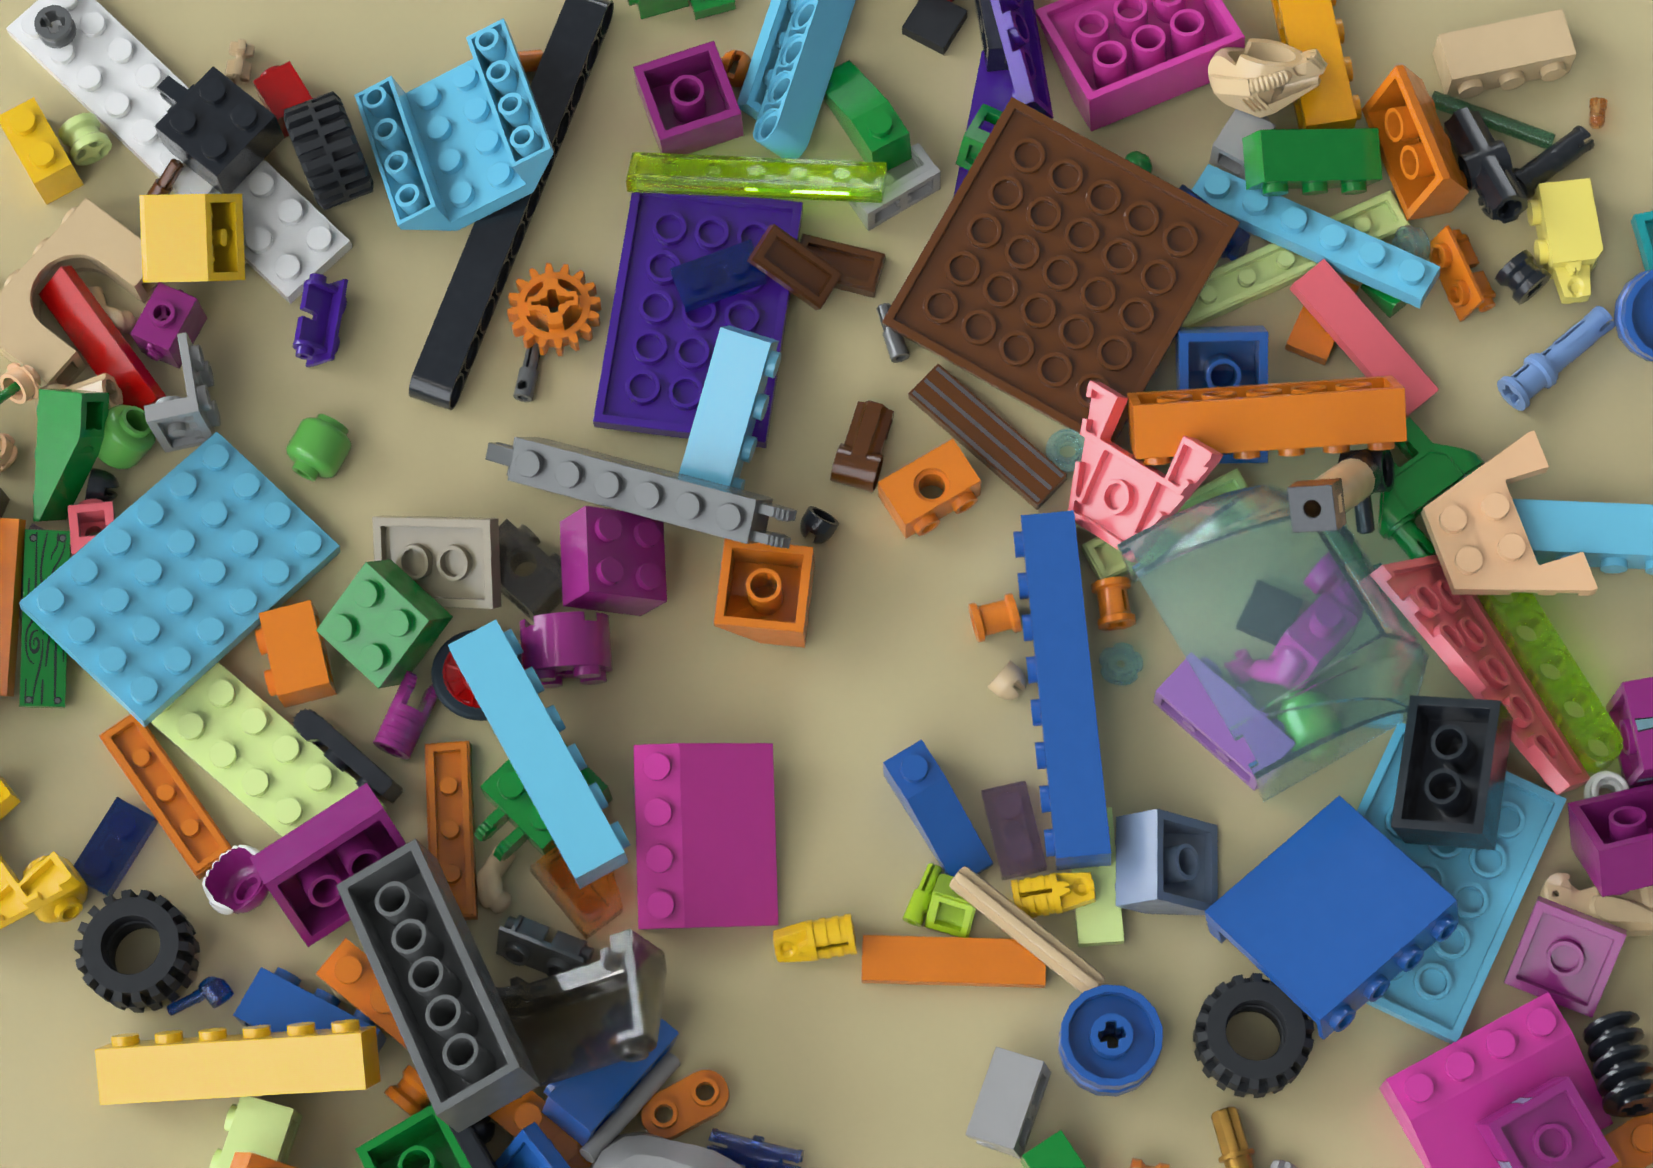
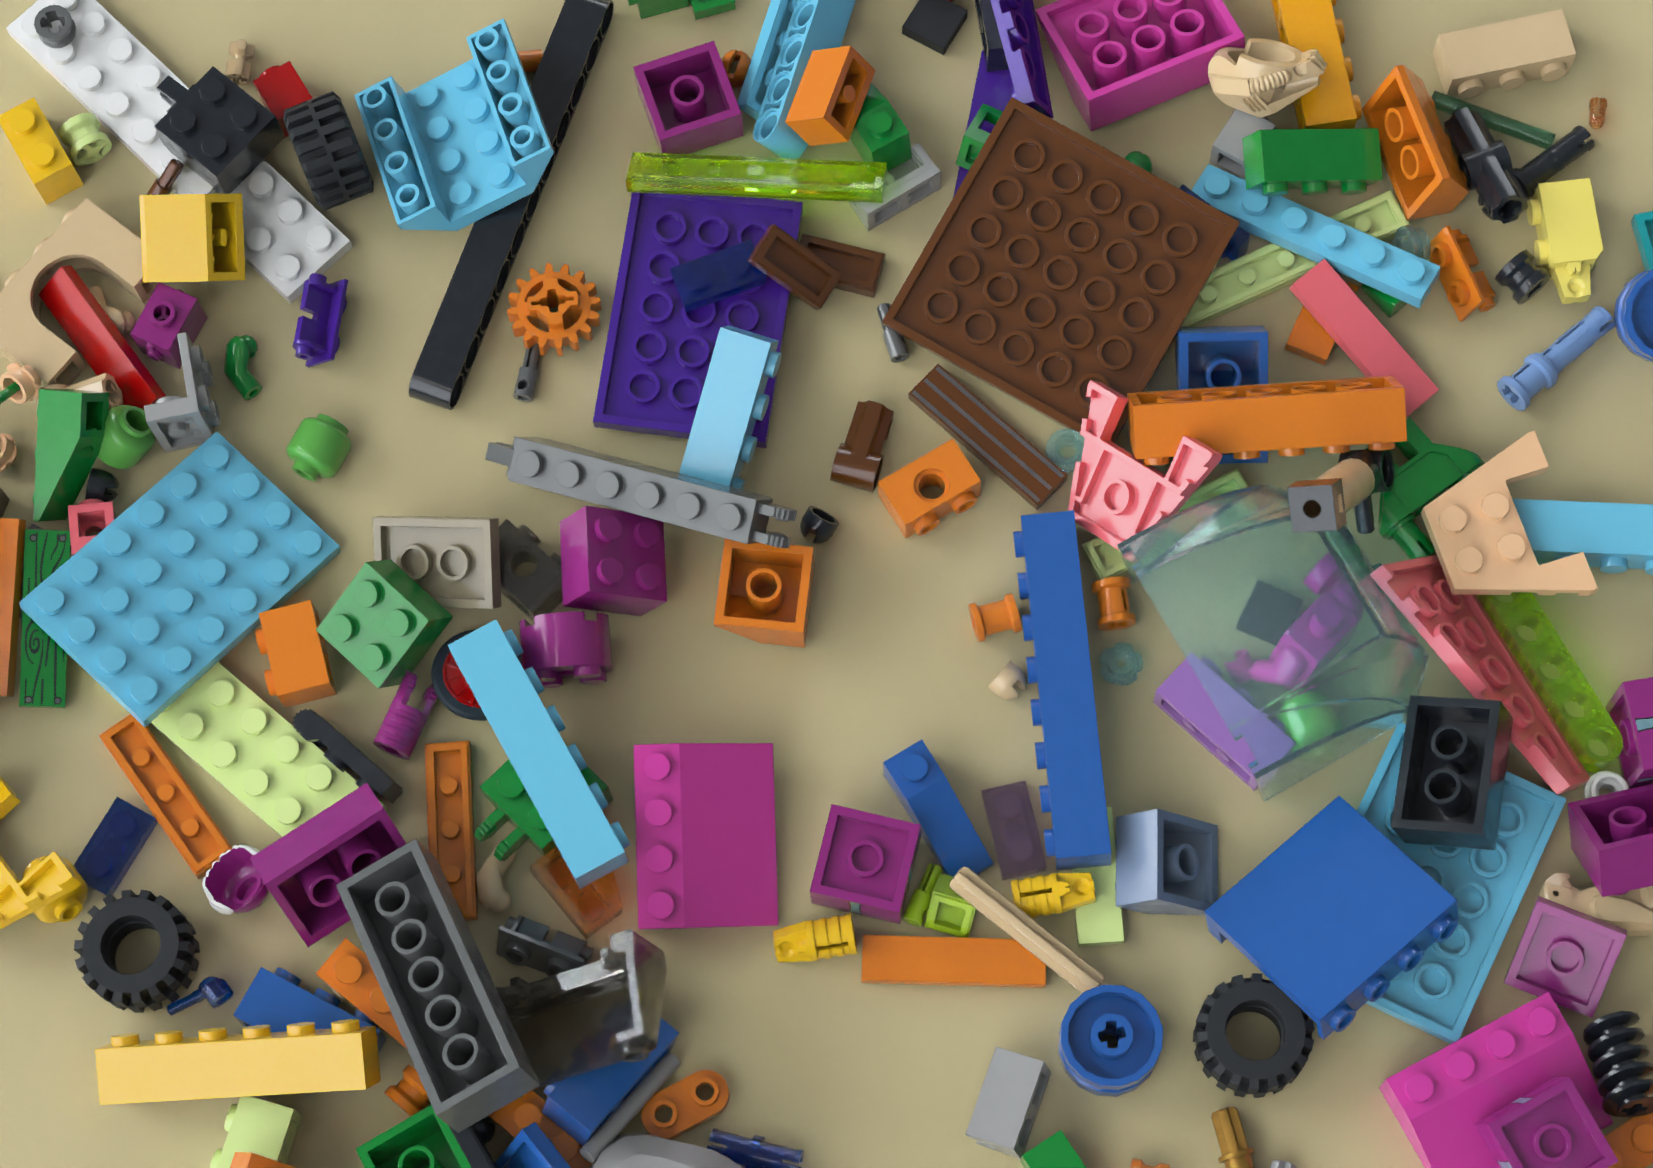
none -> green arm [224,335,262,400]
none -> orange brick [785,46,876,146]
none -> magenta container [810,804,921,924]

